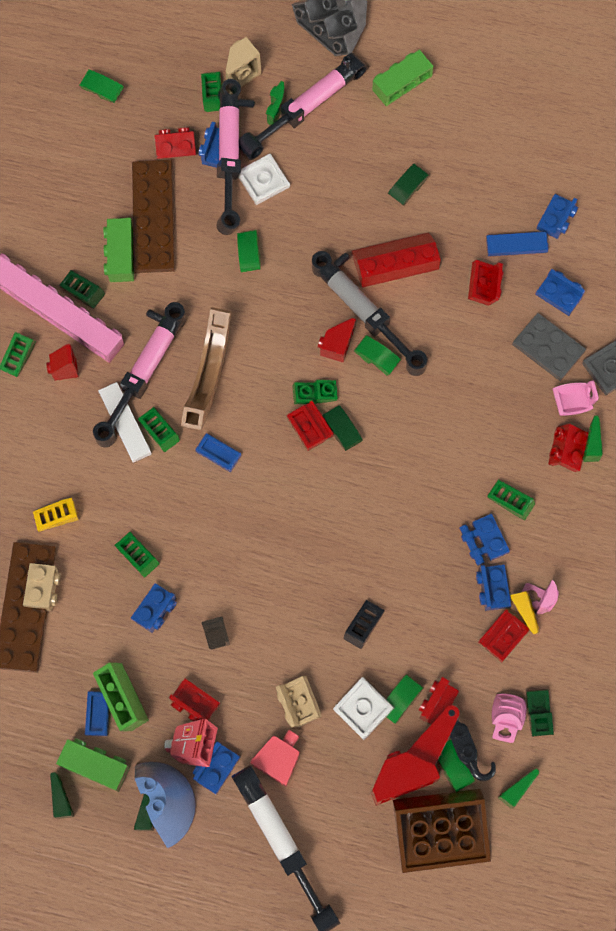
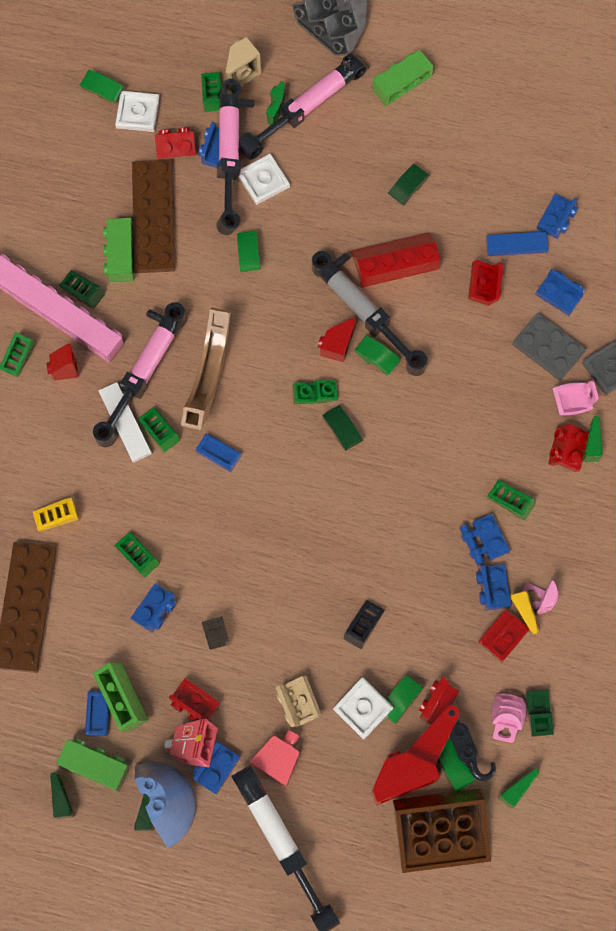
tan bracket [23,563,61,612] -> none
red plate [286,401,334,451] -> none
none -> white tile [115,91,160,132]

